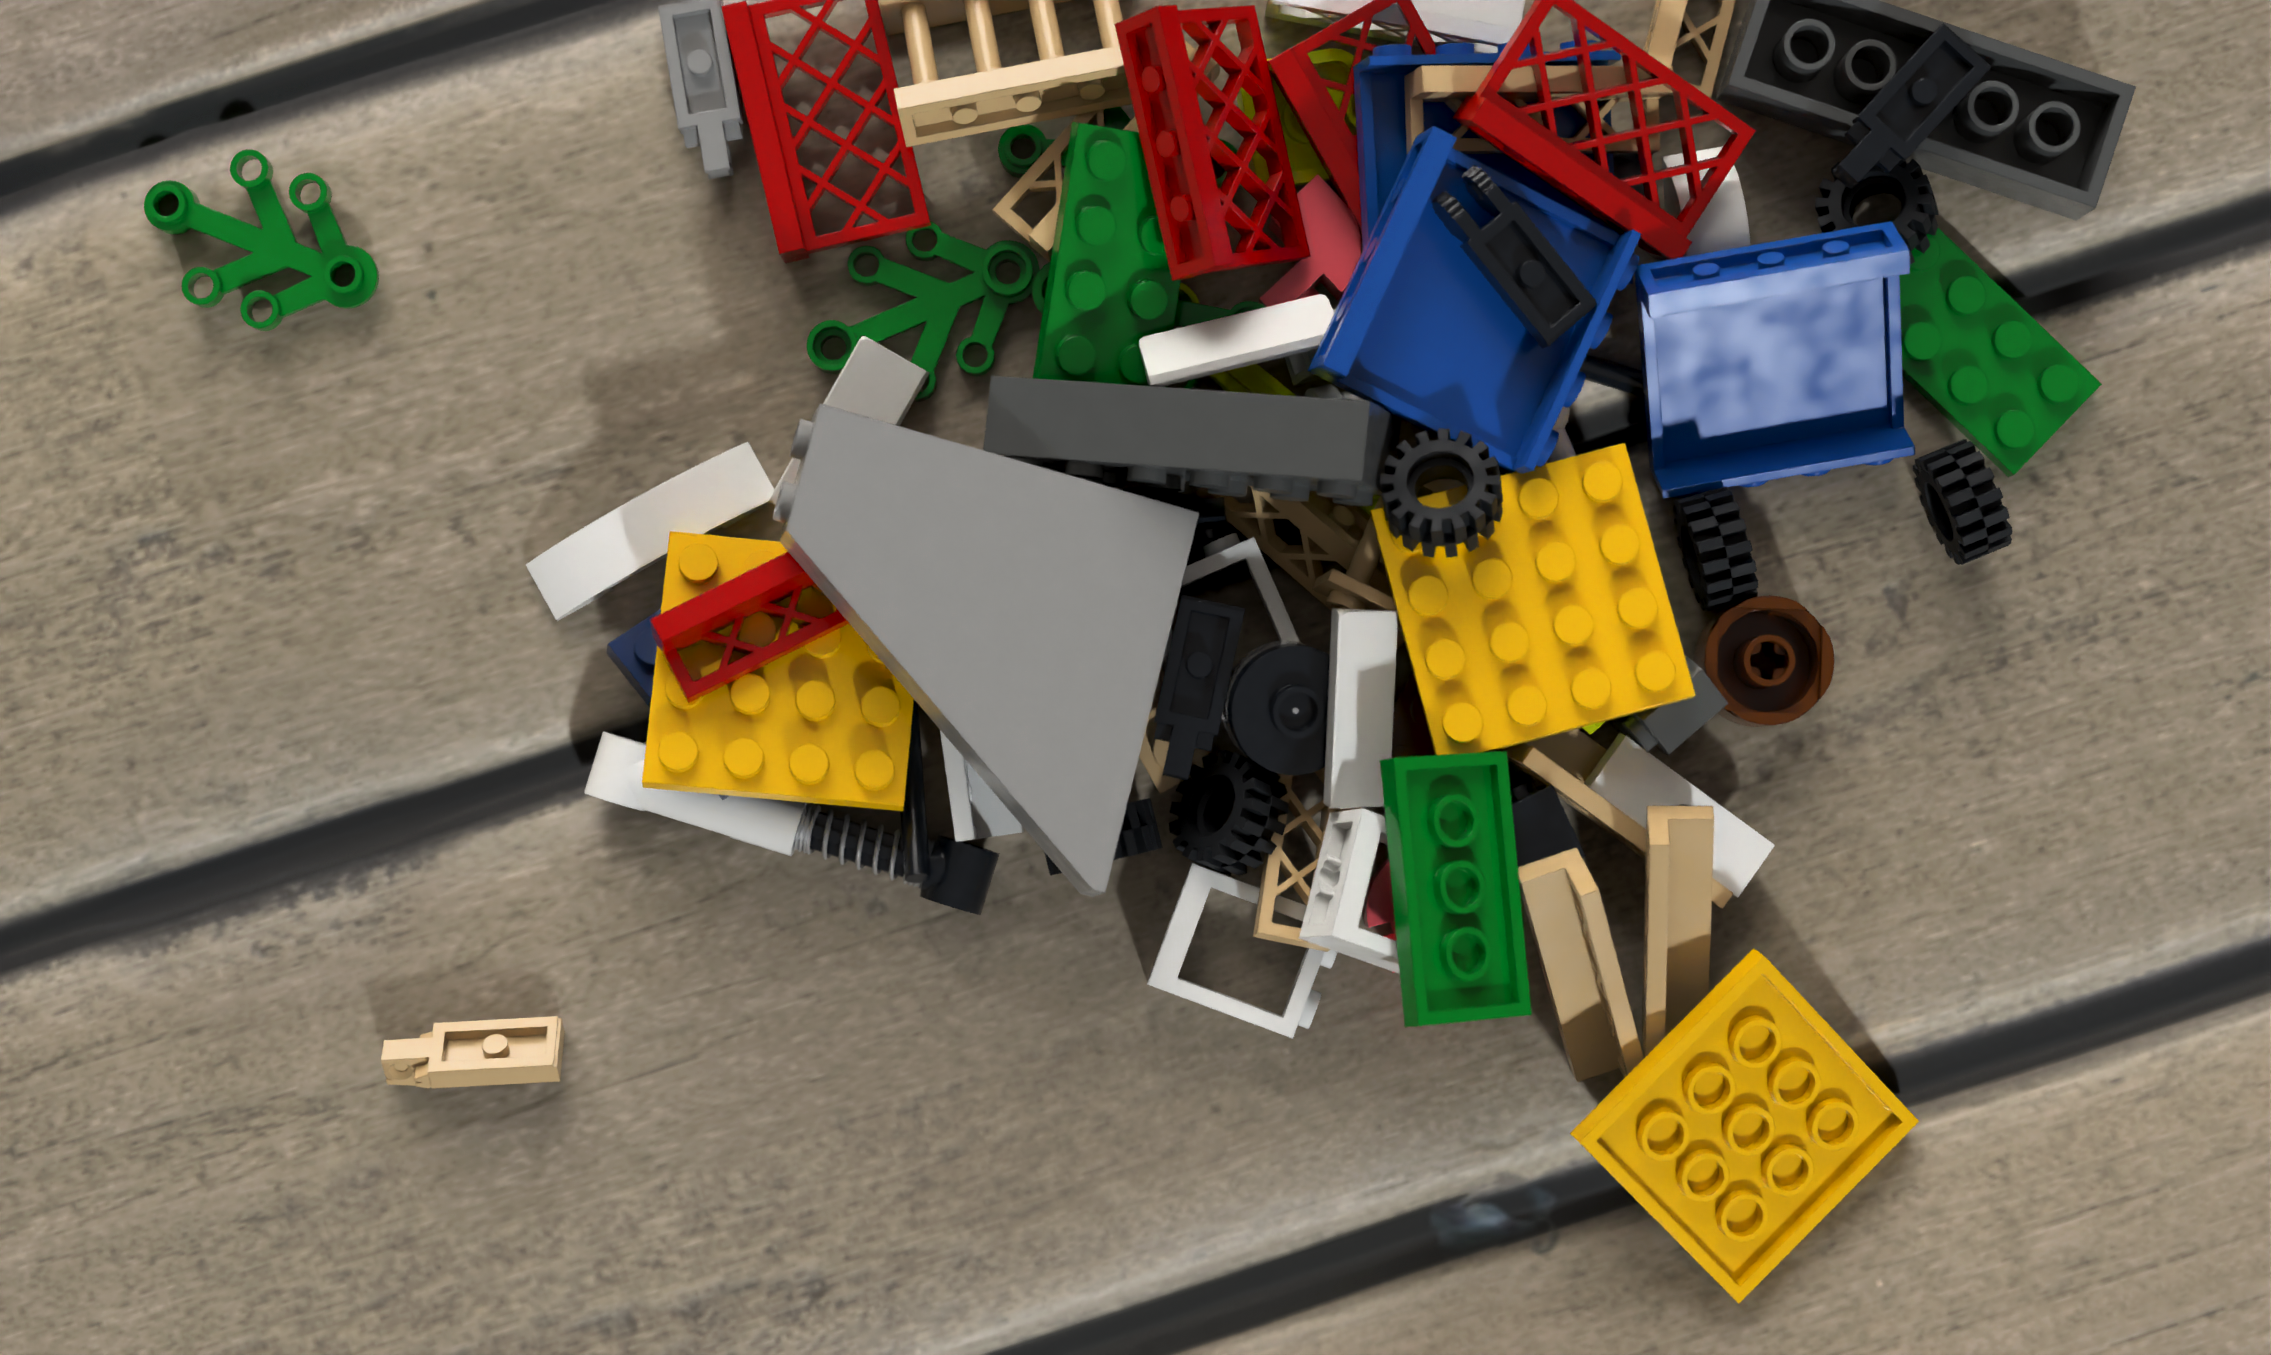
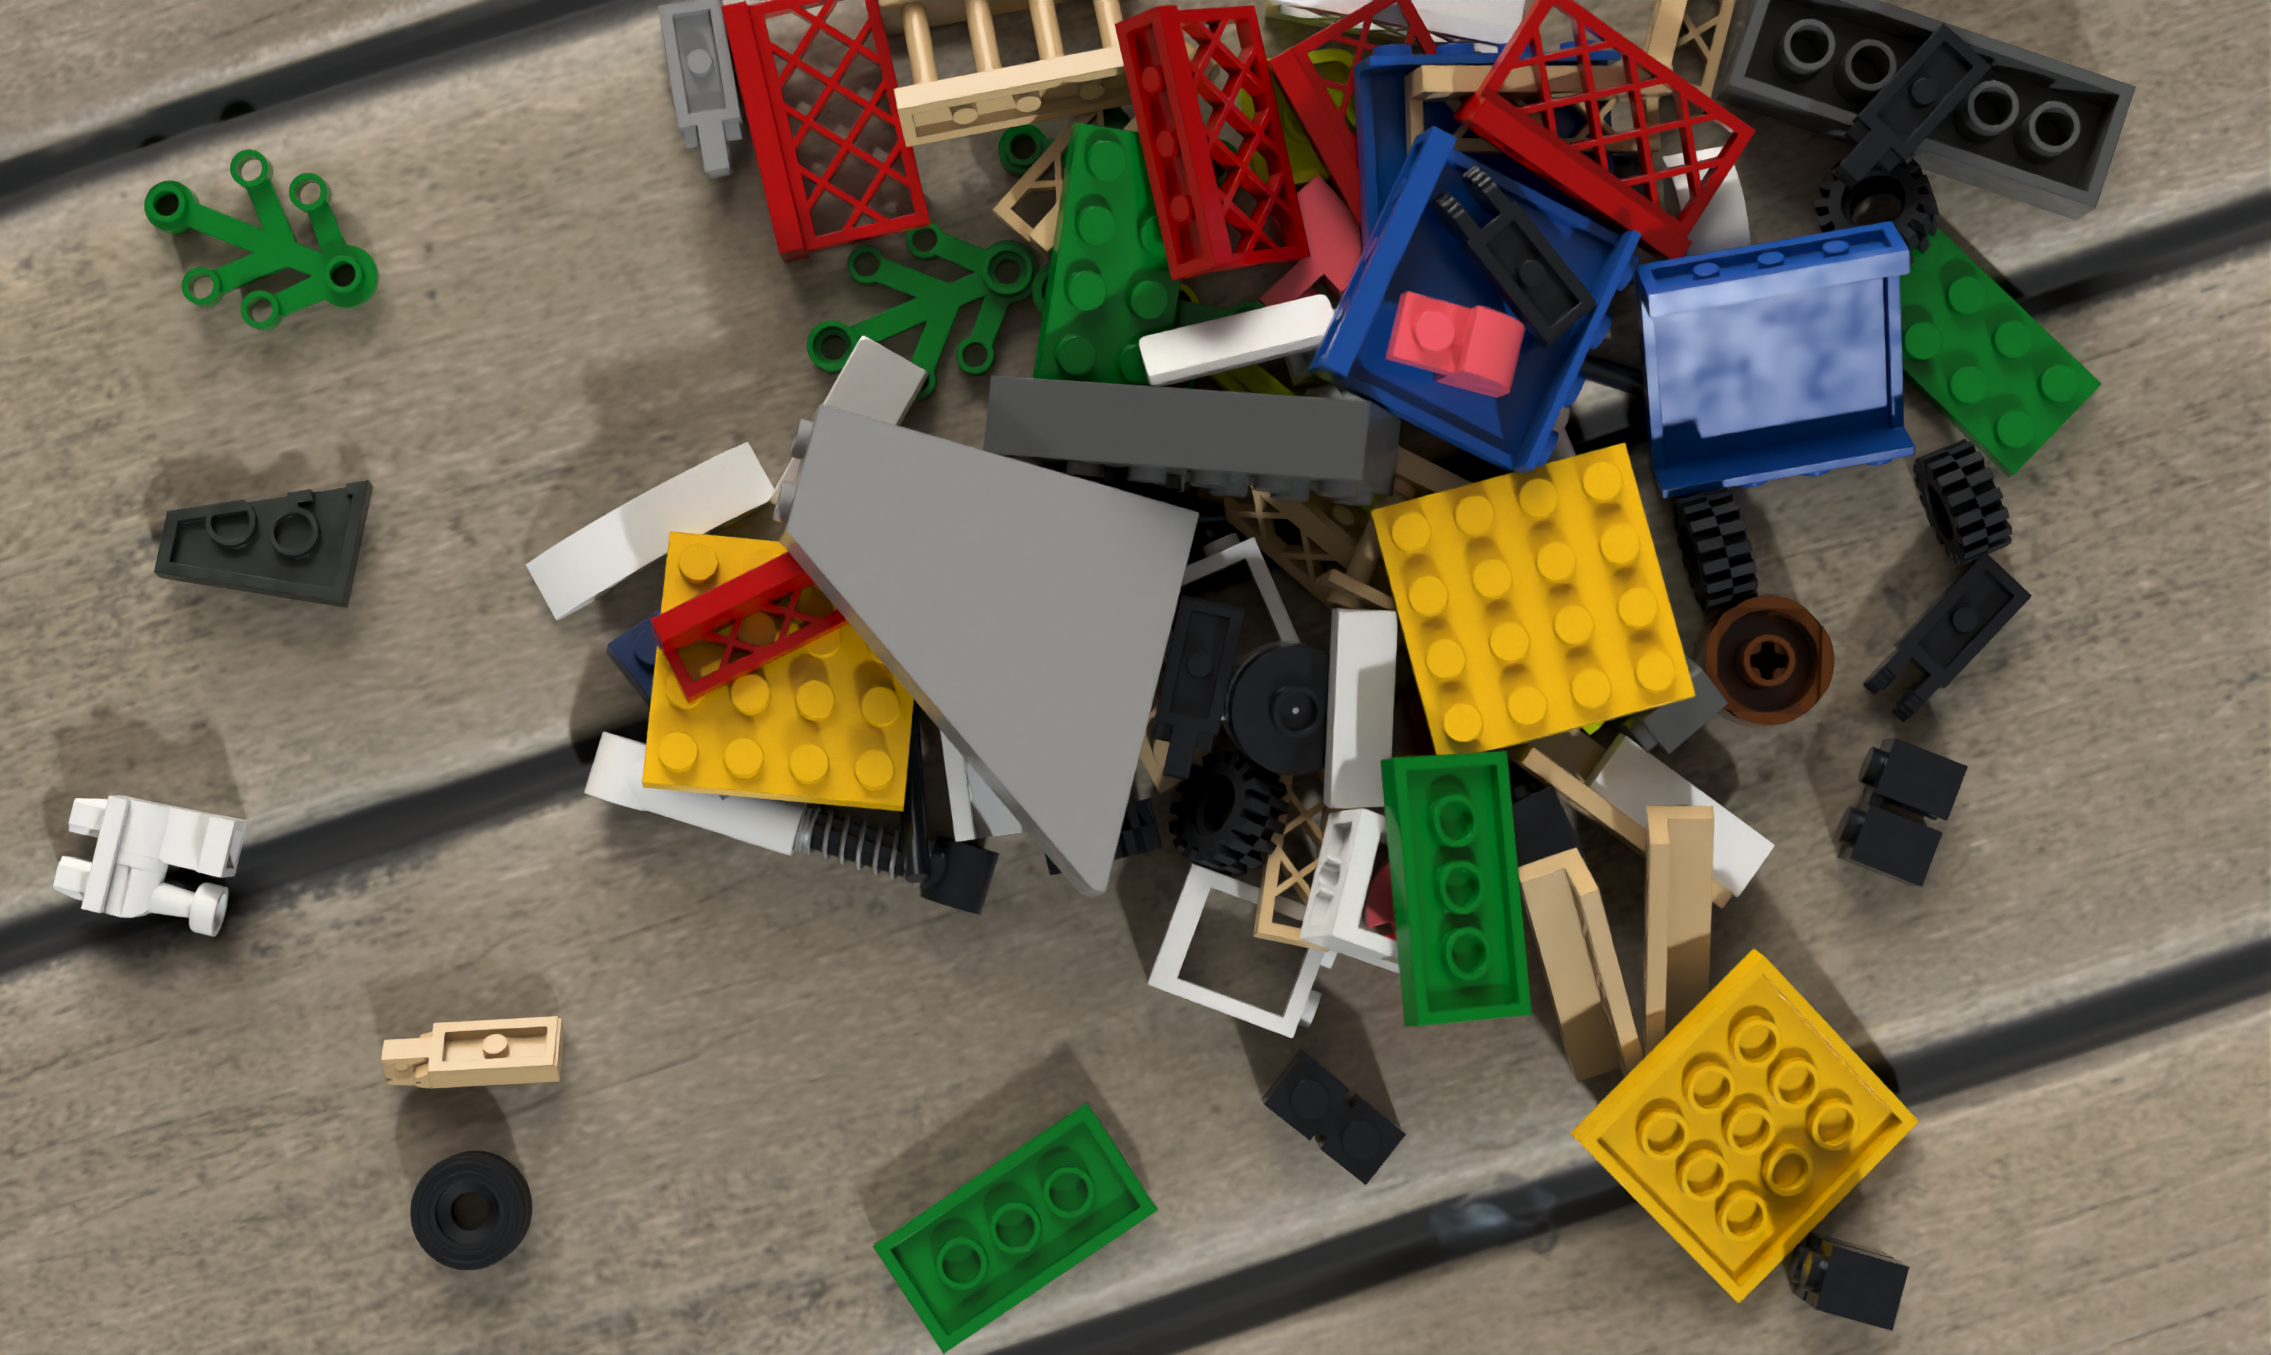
black tyre [1380,429,1503,558] -> none
none -> white hips [53,795,248,937]
none -> pearl dark grey wing [154,480,373,608]
none -> black tyre [410,1151,532,1270]
none -> green plate [873,1101,1158,1354]
none -> black piece [1262,1049,1406,1185]
none -> coral brick [1386,291,1525,398]
none -> black piece [1788,1232,1909,1331]
none -> black piece [1835,738,1968,887]
none -> black hinge [1863,554,2032,722]

